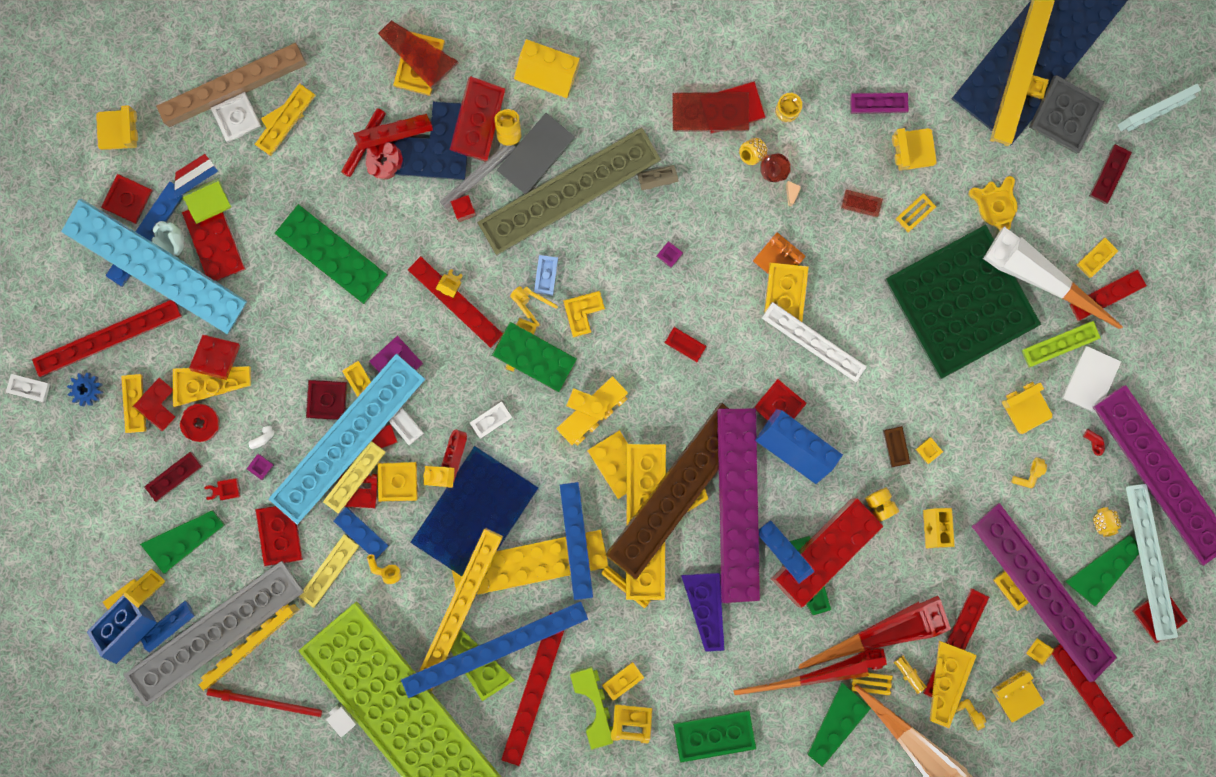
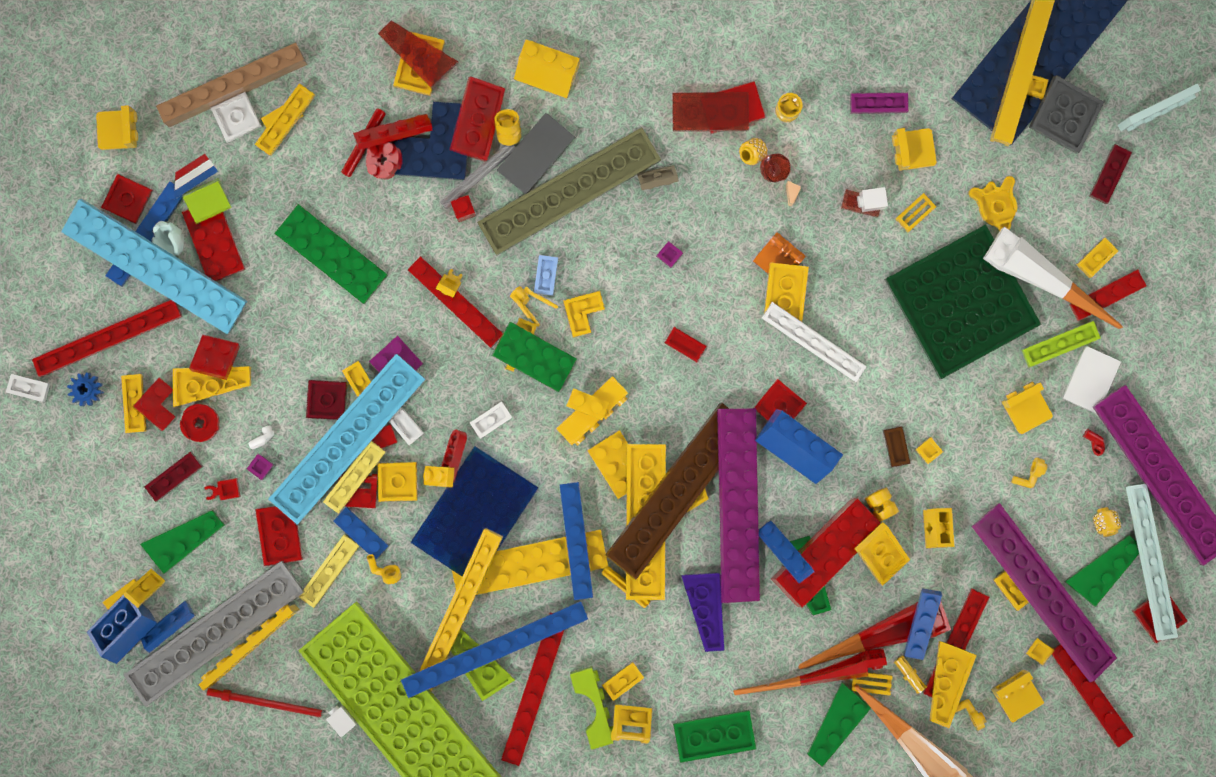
none -> yellow plate [855,522,910,586]
none -> white brick [857,187,888,212]
none -> blue plate [904,588,942,660]

